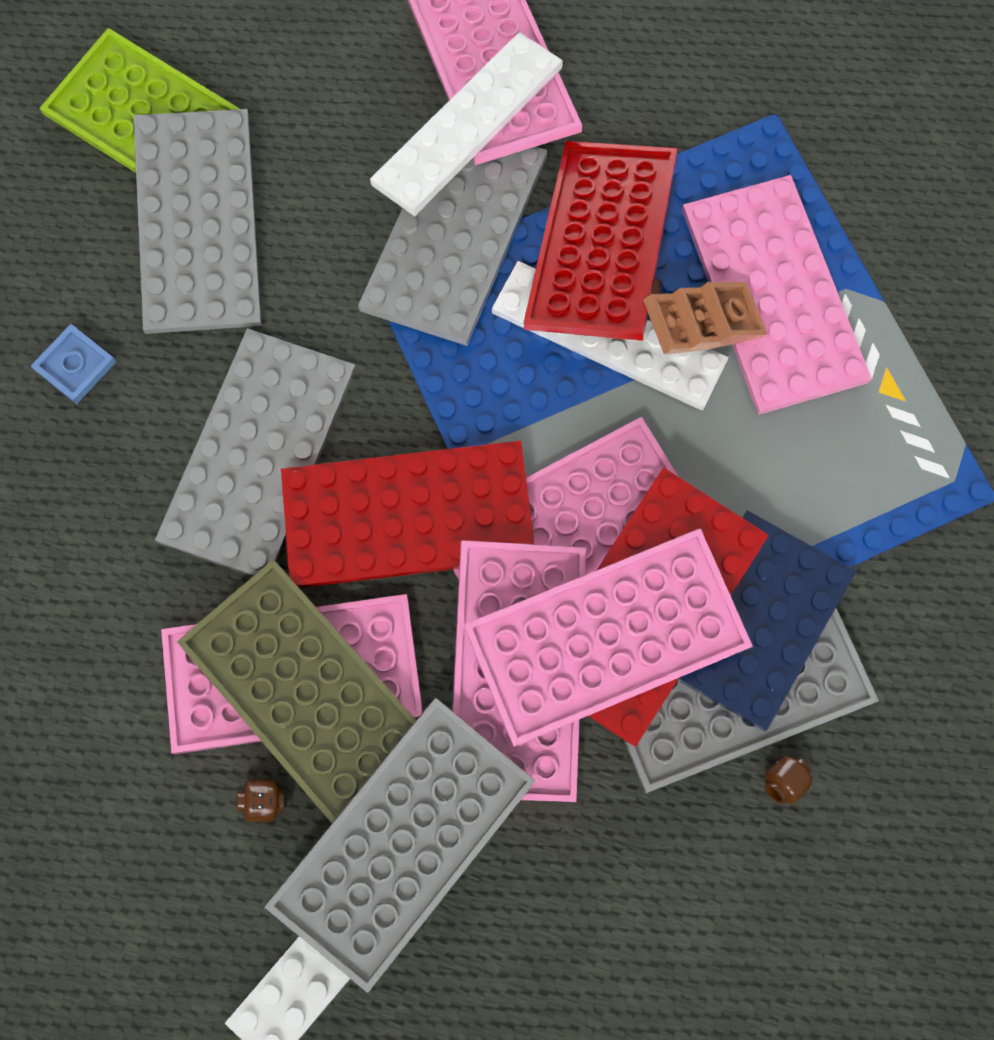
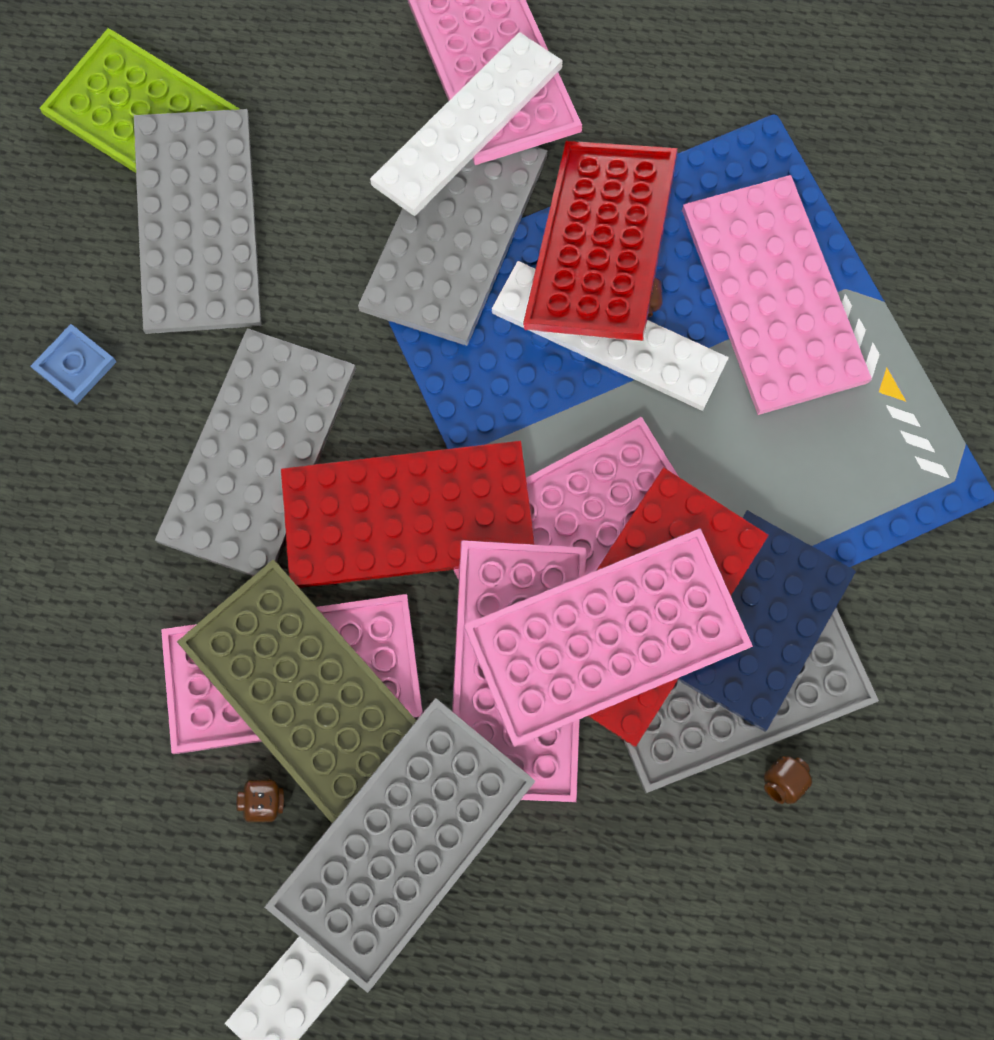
nougat slope [643,282,767,354] -> none

